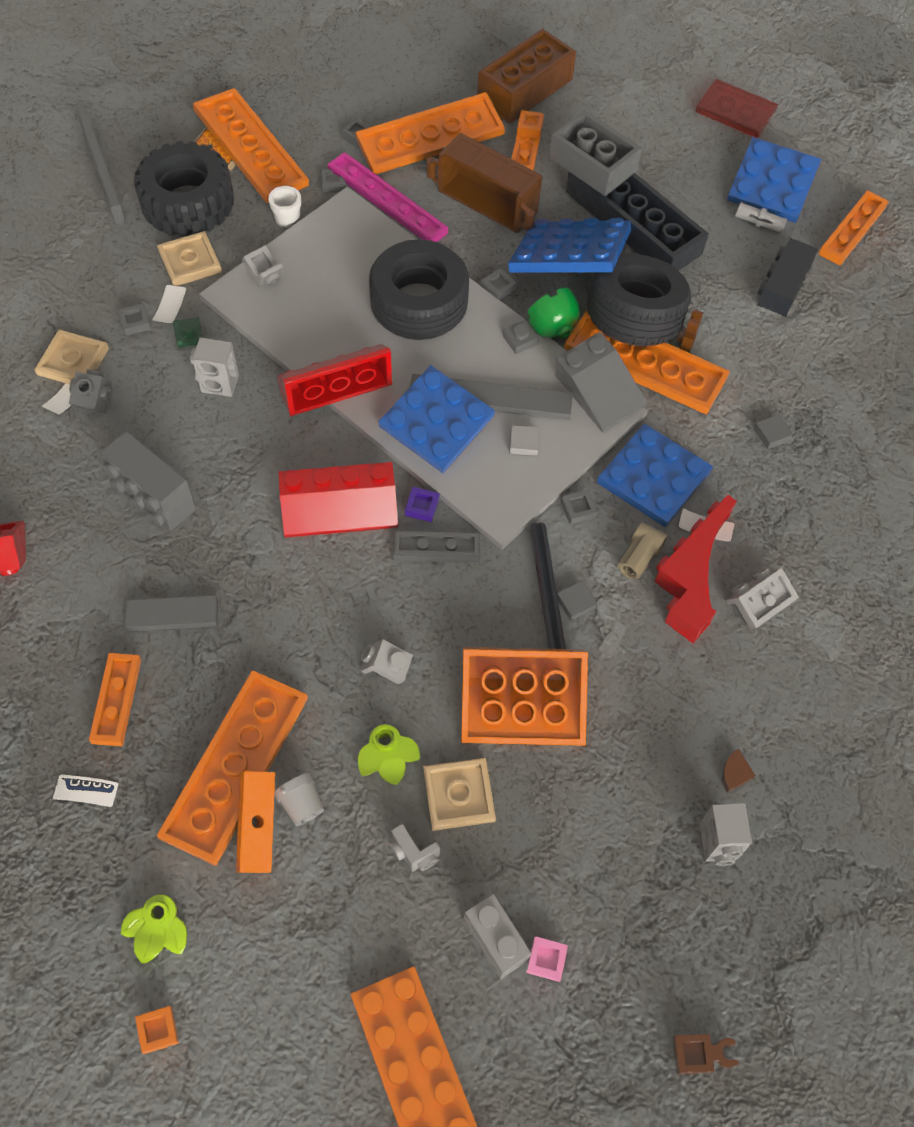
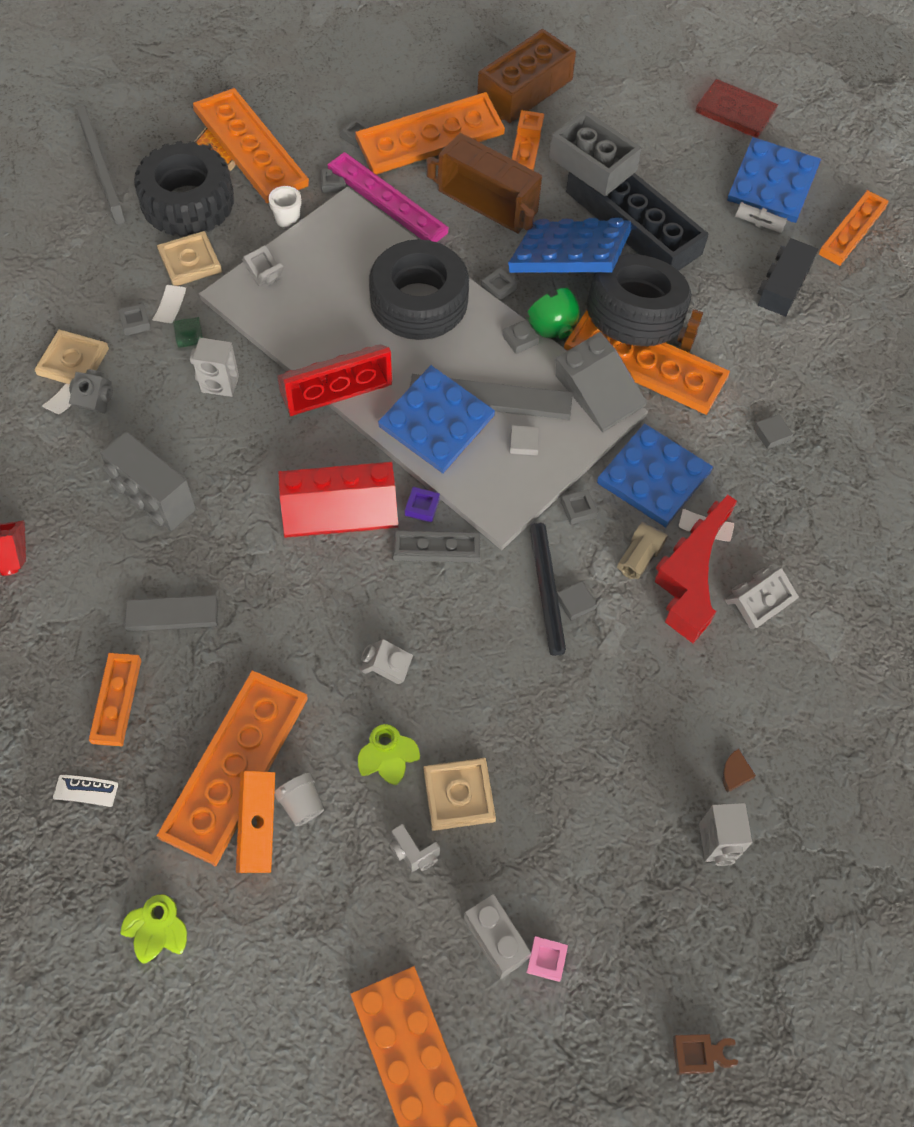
orange plate [135,1006,179,1054] -> none
orange slope [461,647,588,746] -> none

